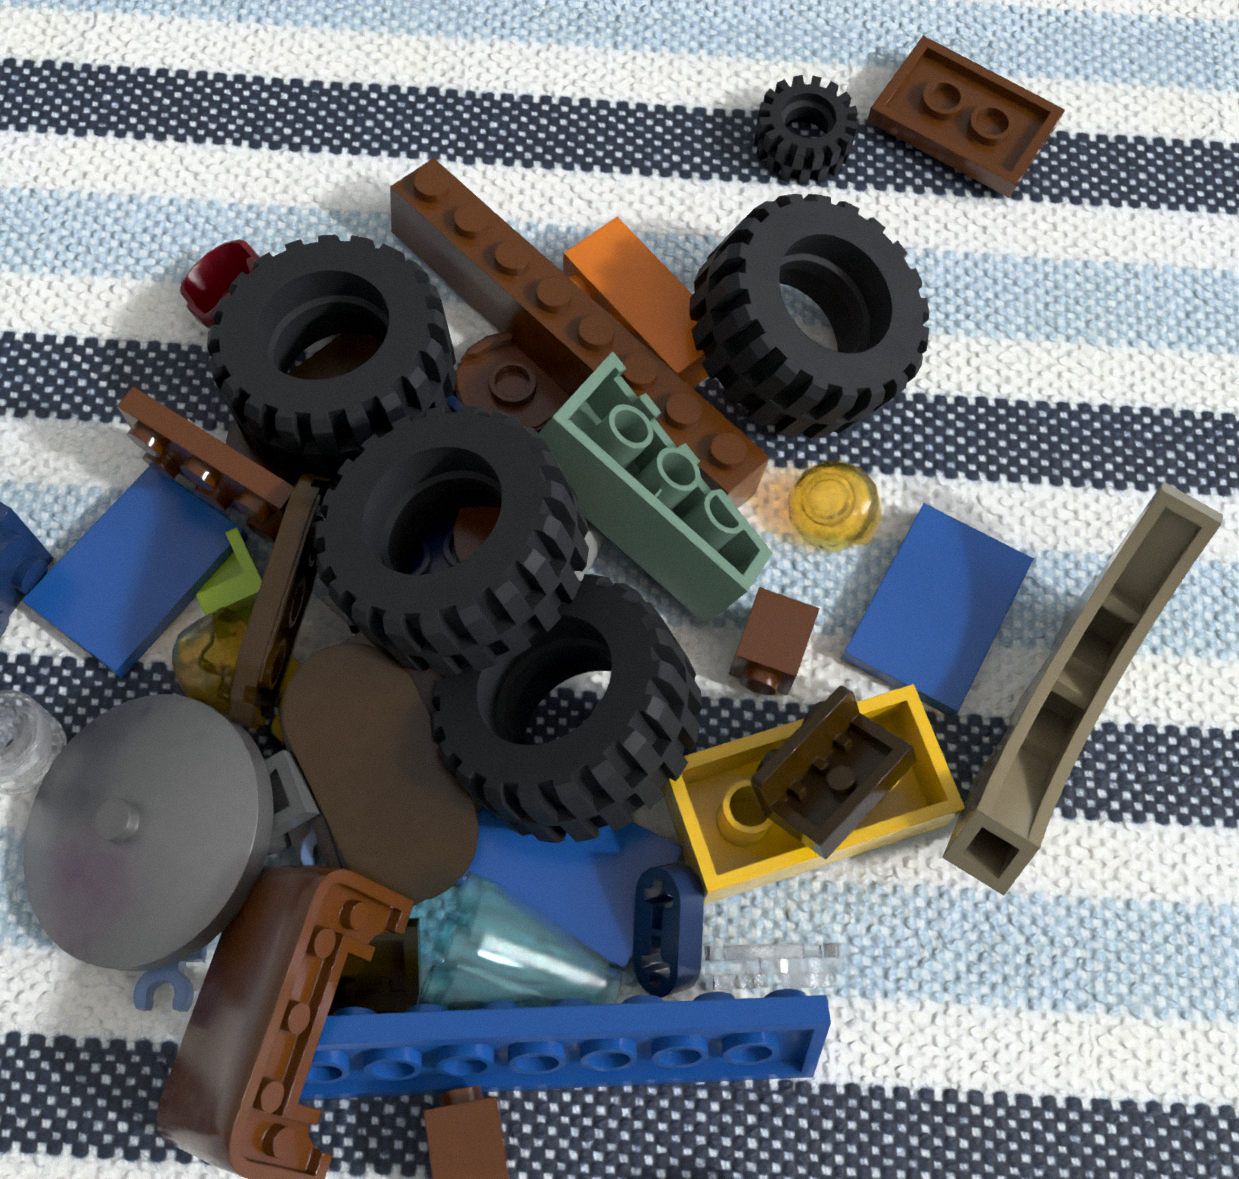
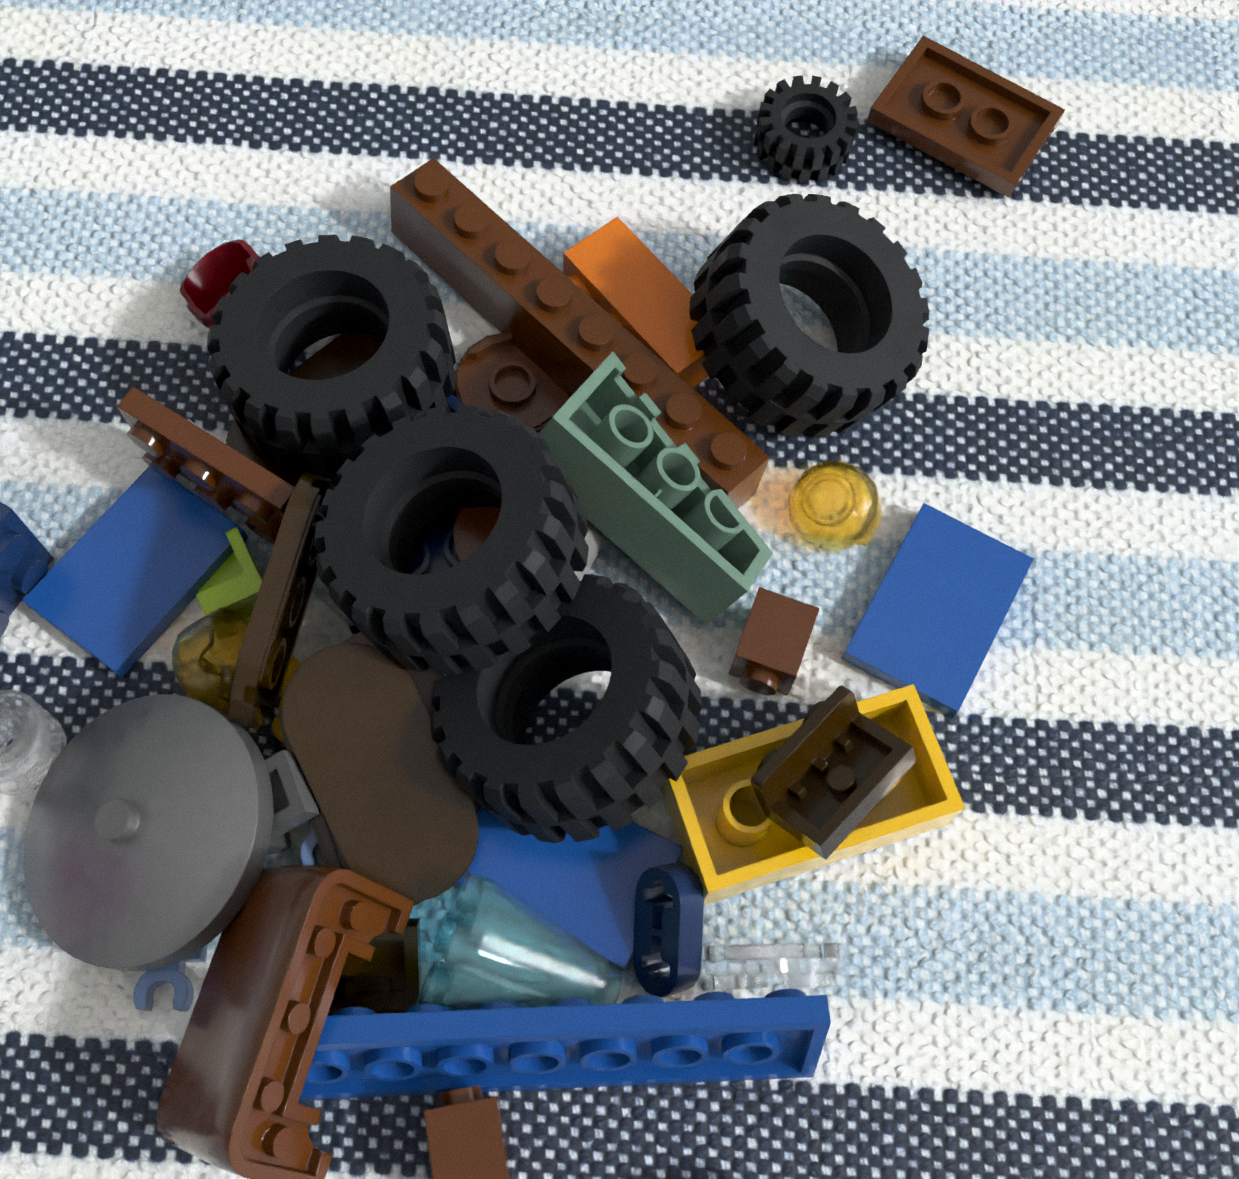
dark tan arch [942,481,1223,896] -> none

